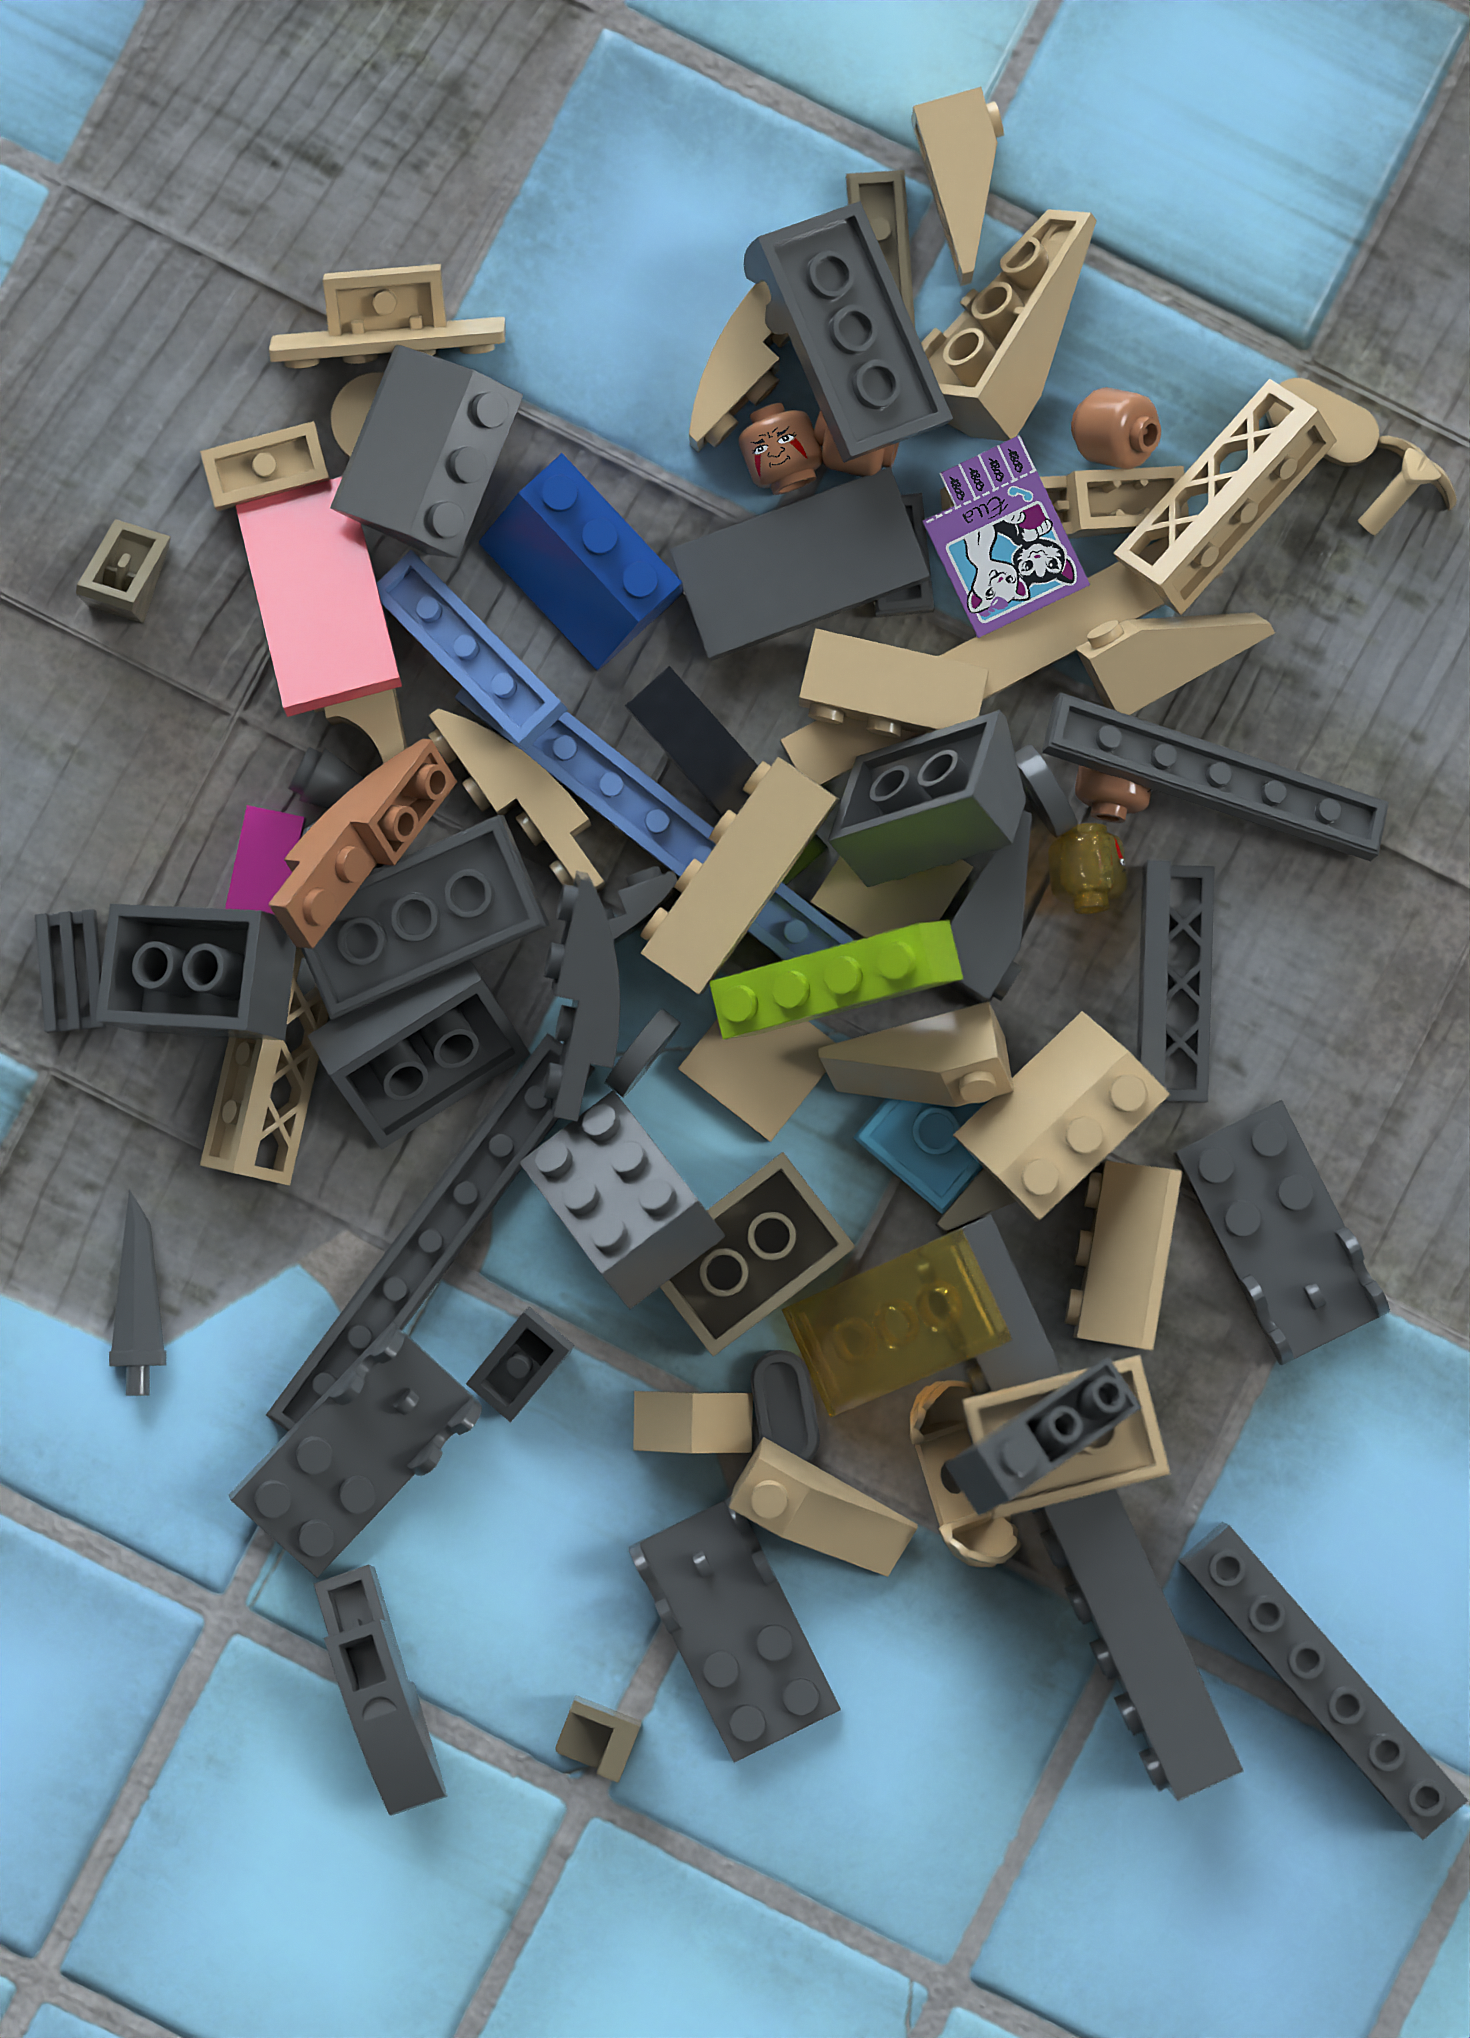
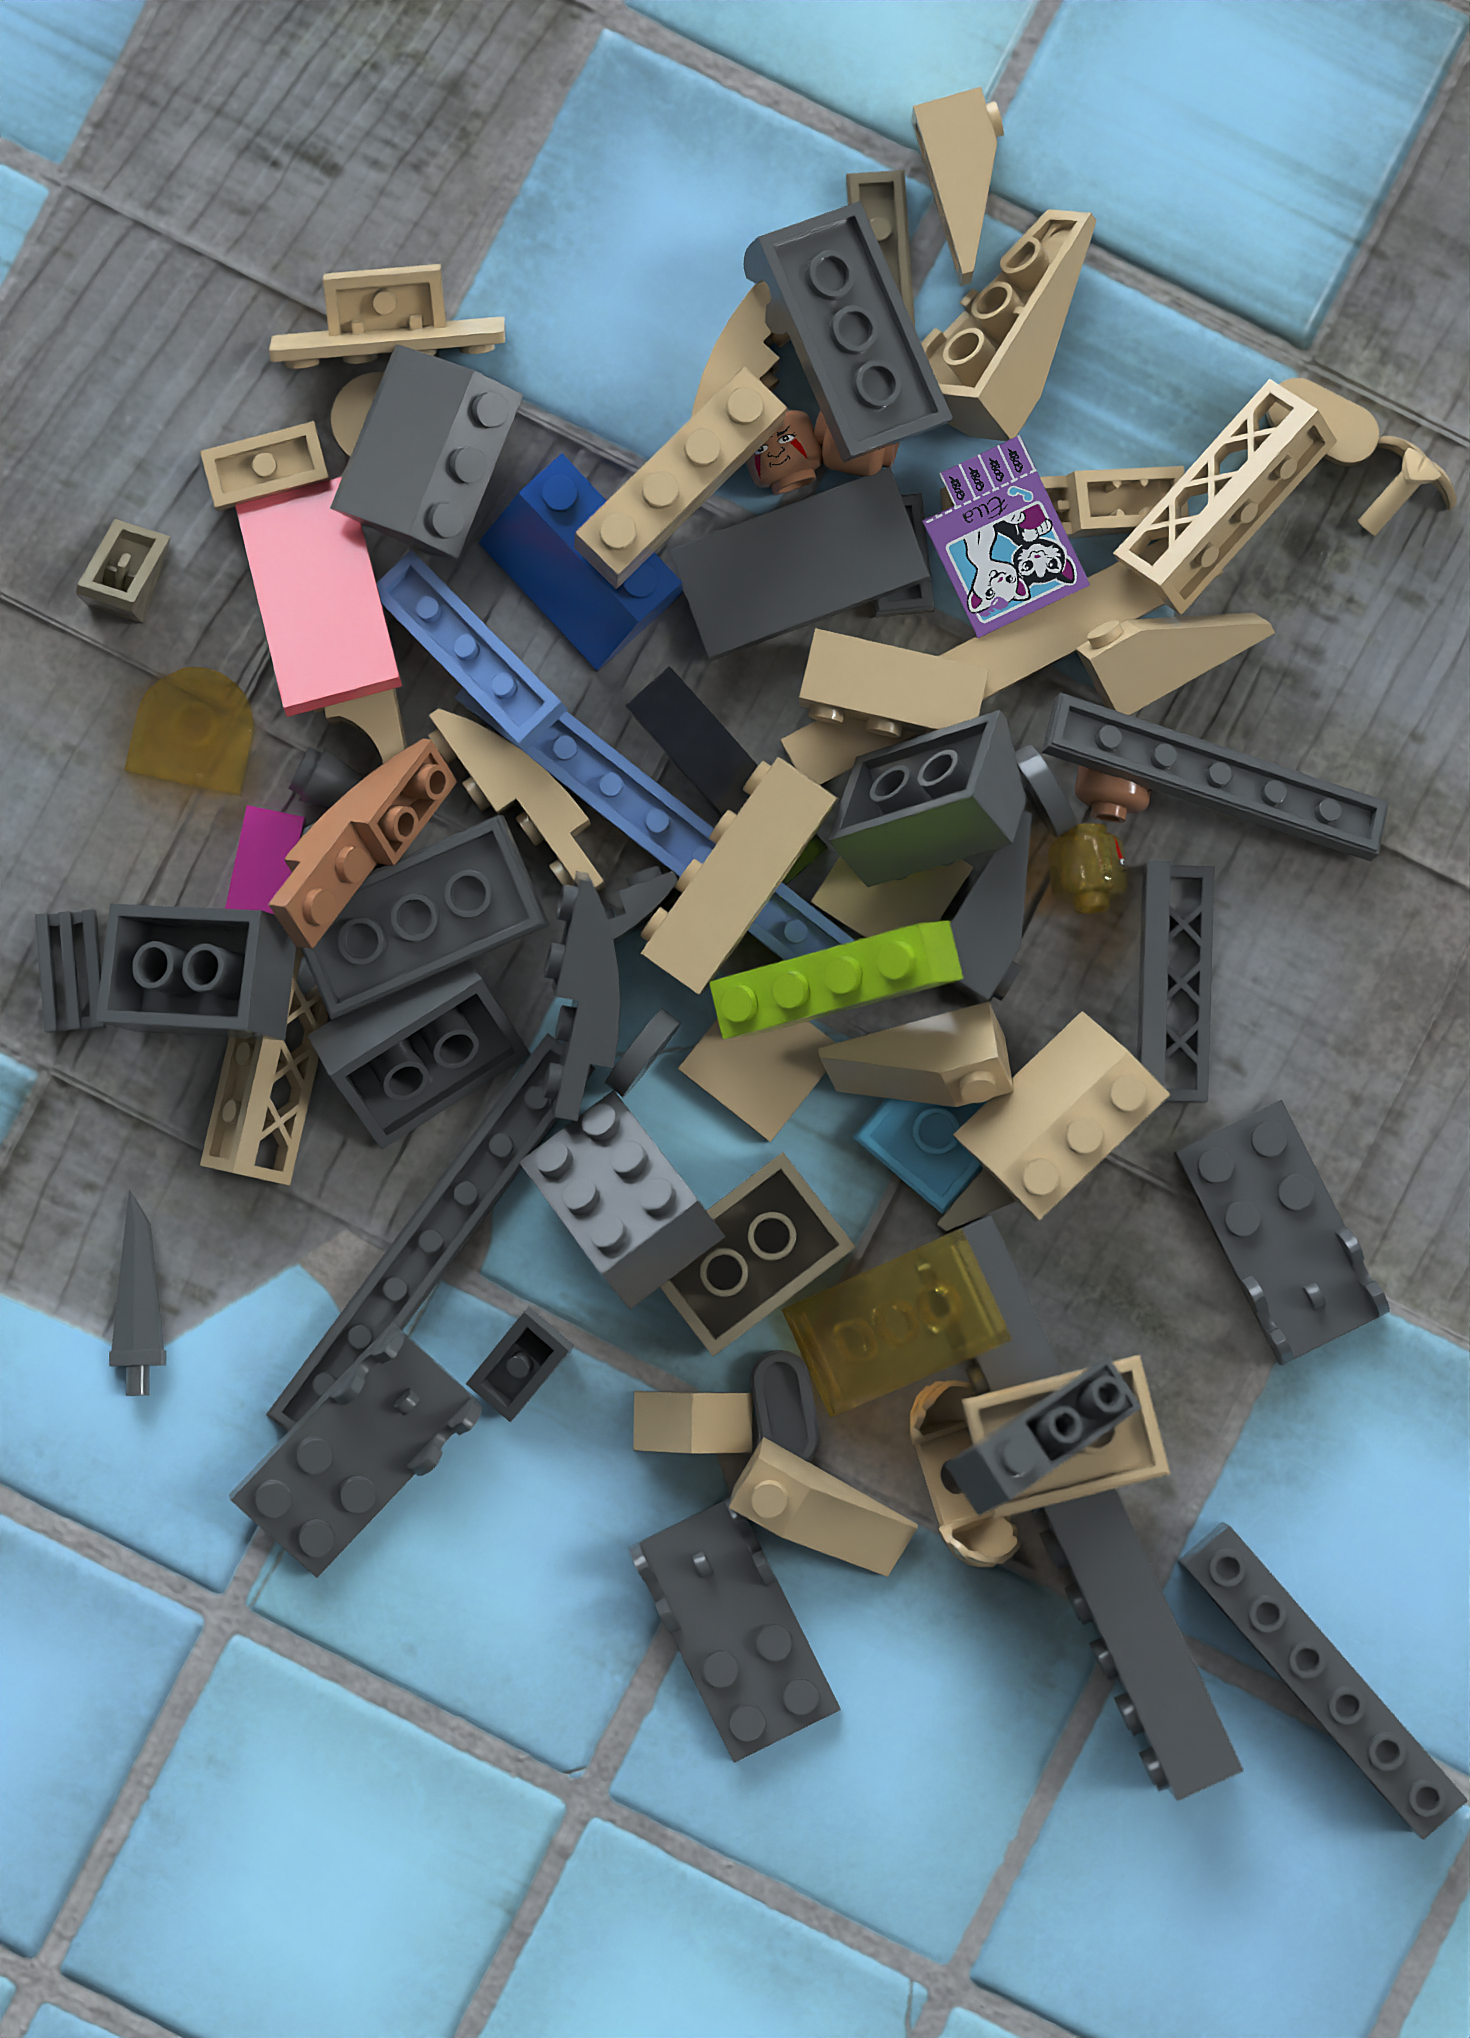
dark grey slope [314,1565,448,1816] -> none
dark tan panel [555,1695,642,1783] -> none
tan slope [1065,1161,1182,1350] -> none
nougat head [1071,387,1161,470] -> none
none -> clear yellow tile [124,667,255,797]
none -> tan brick [574,366,787,589]

